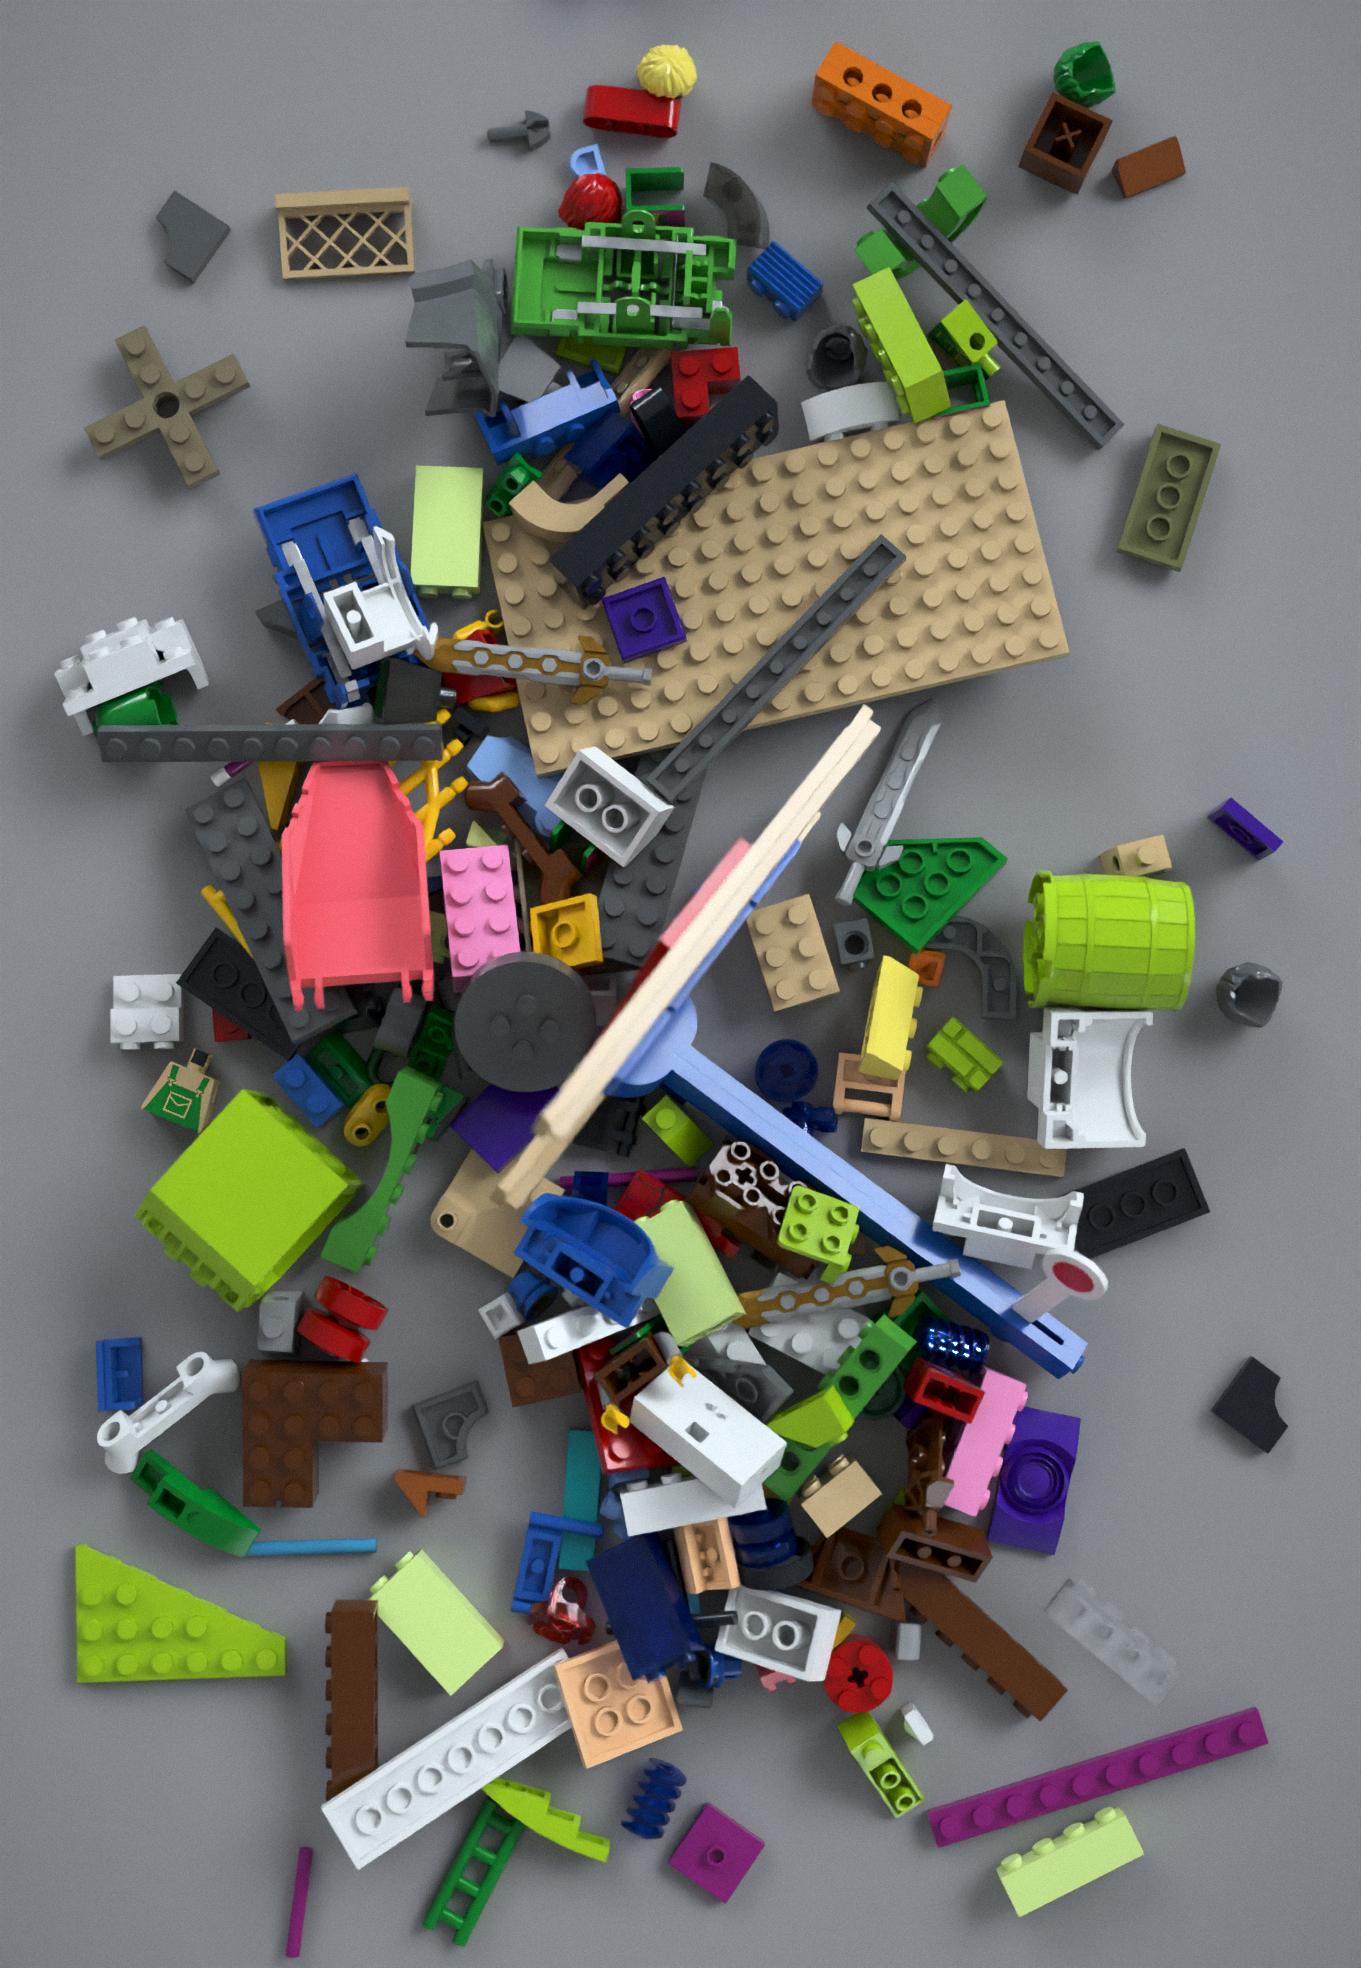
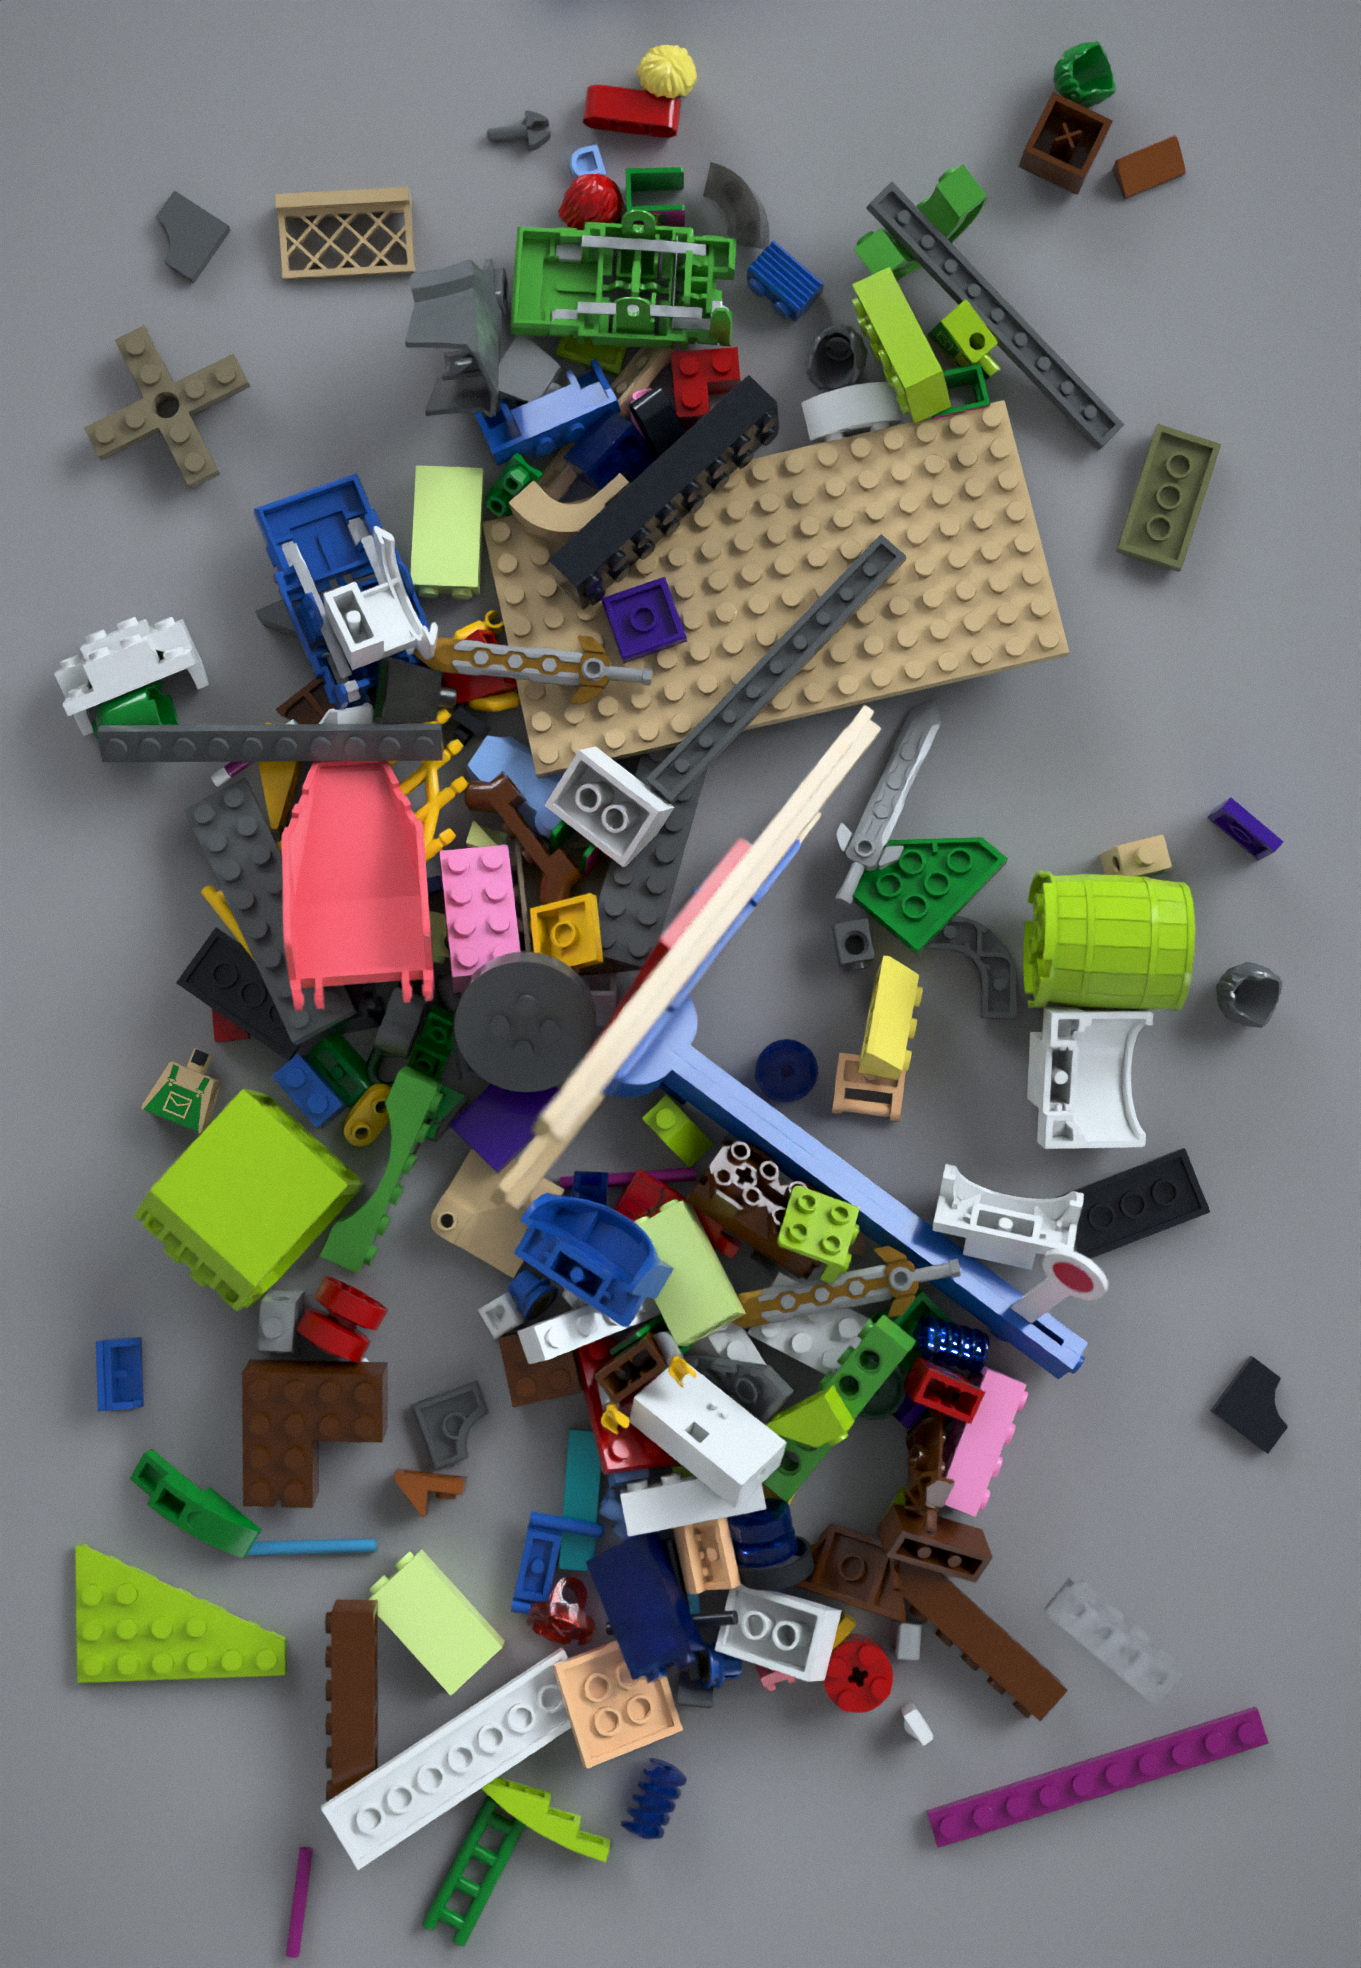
white plate [97,1352,240,1474] -> none
white plate [110,974,185,1050] -> none
black plate [573,1095,646,1158] -> none
magenta plate [668,1802,765,1904] -> none
tan brick [744,894,840,1014] -> none
clear blue plate [783,1101,838,1137] -> none
tan brick [797,1452,882,1538] -> none
orange brick [812,41,952,167] -> none
lime slope [837,1711,925,1819] -> none
tan plate [860,1118,1067,1177] -> none
orange tile [907,949,946,988] -> none
lime brick [923,1016,1004,1093] -> none
dark purple slope [986,1406,1081,1555] -> none
yellowish green brick [996,1807,1144,1917] -> none

